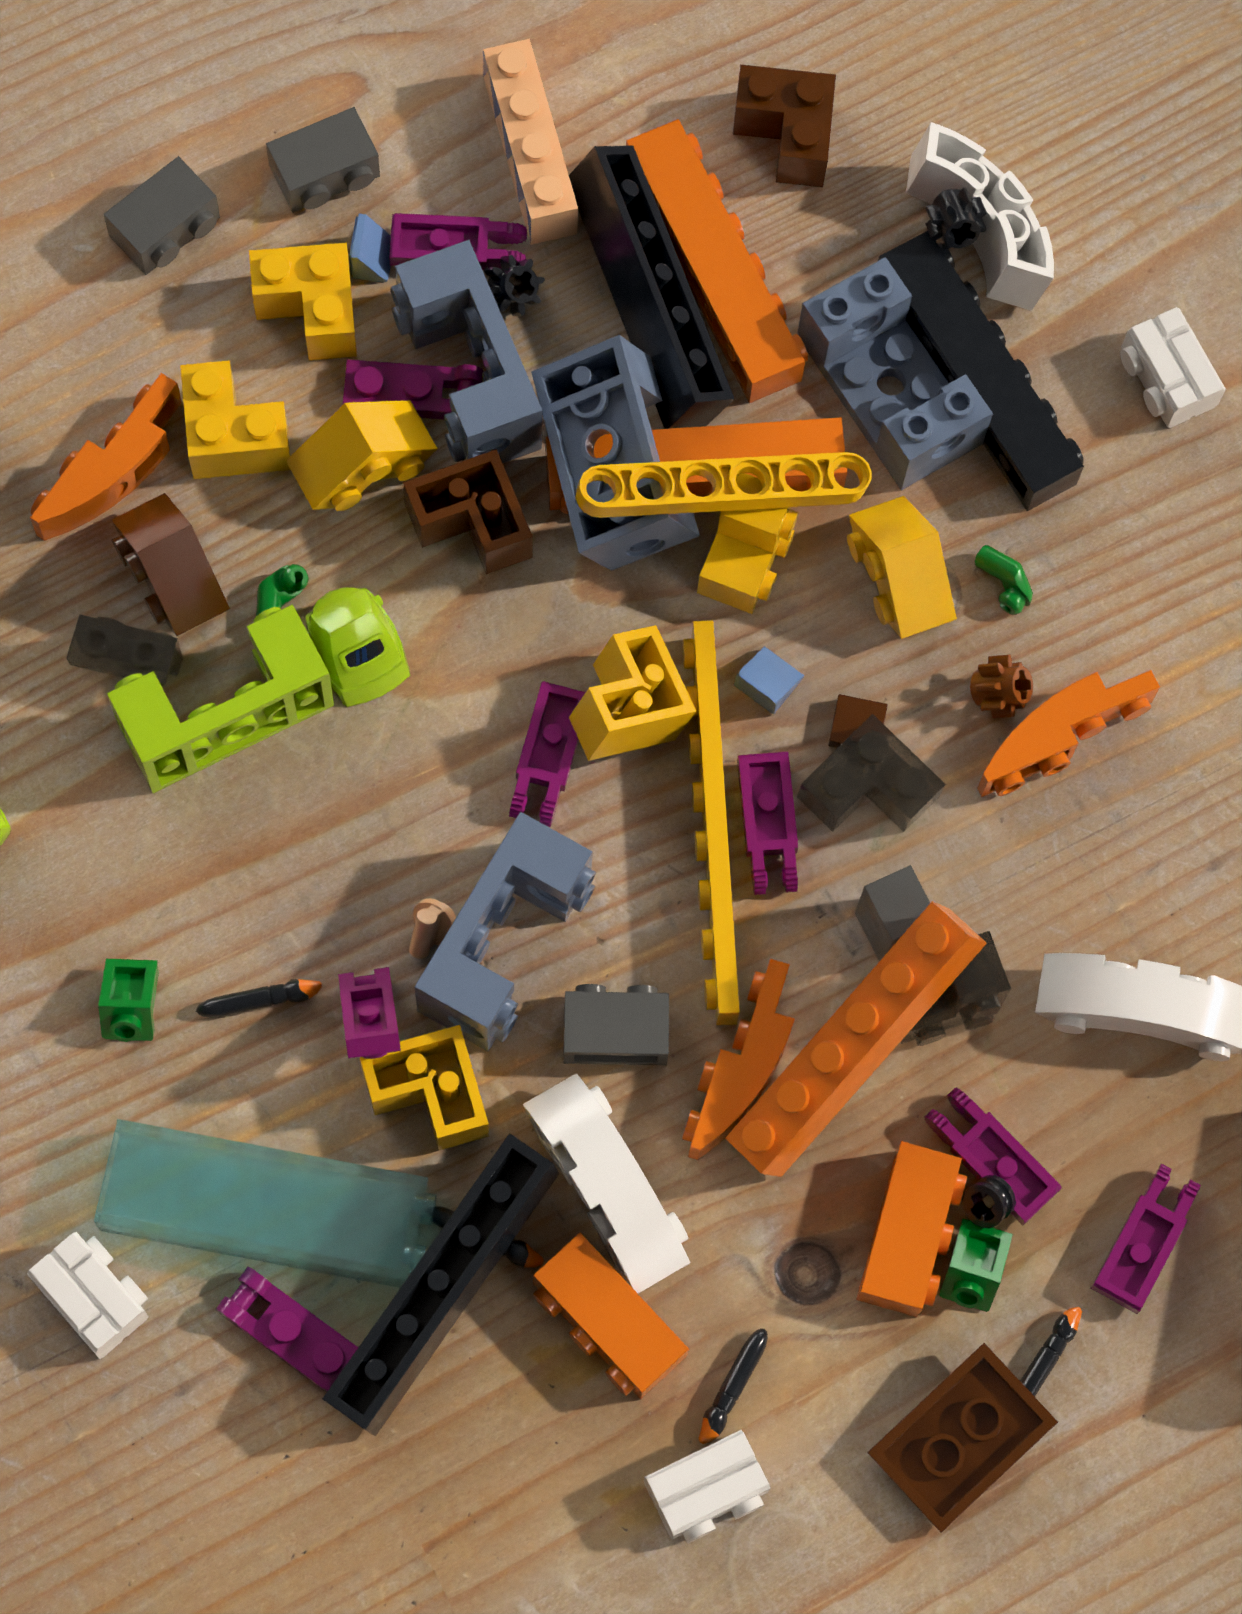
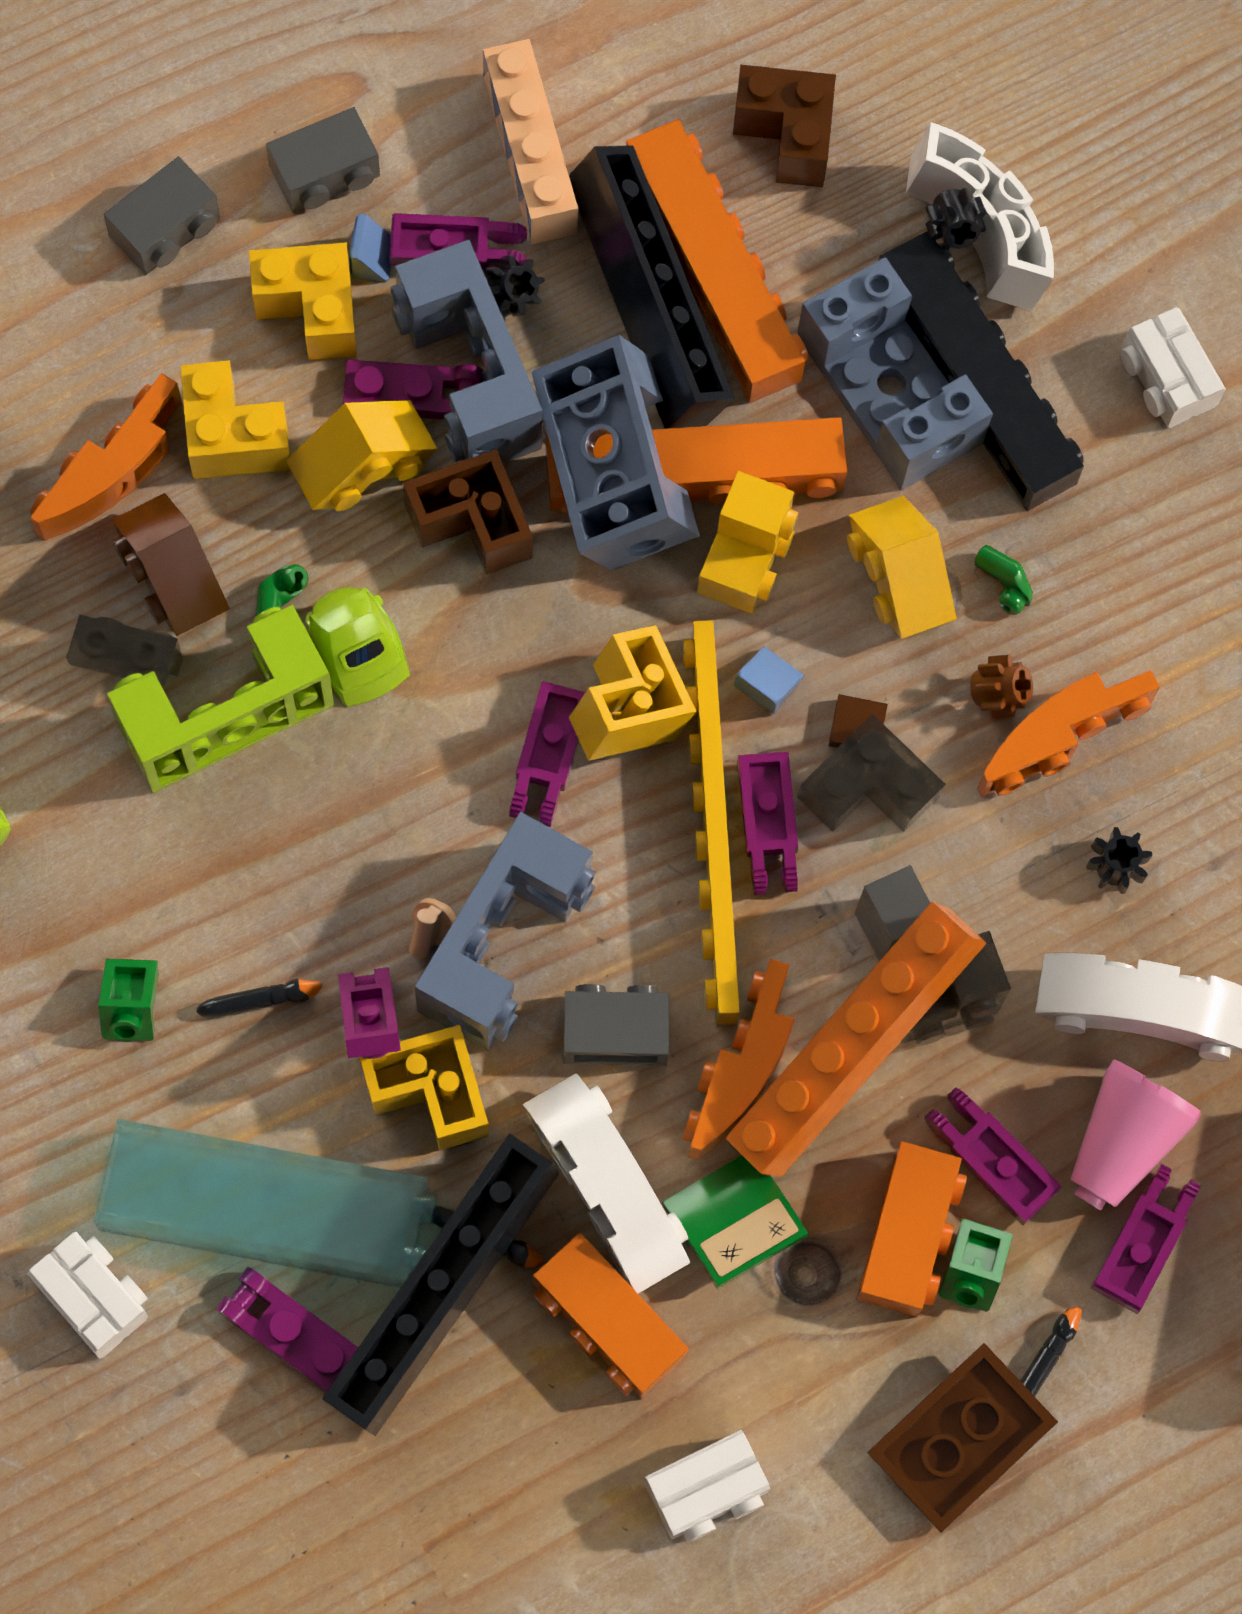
yellow beam [575,452,872,518] -> none
black piece [699,1328,768,1444] -> none
black bush [962,1175,1016,1229] -> none
none -> green slope [662,1155,808,1290]
none -> bright pink cone [1070,1059,1202,1211]
none -> black gear [1086,827,1153,894]

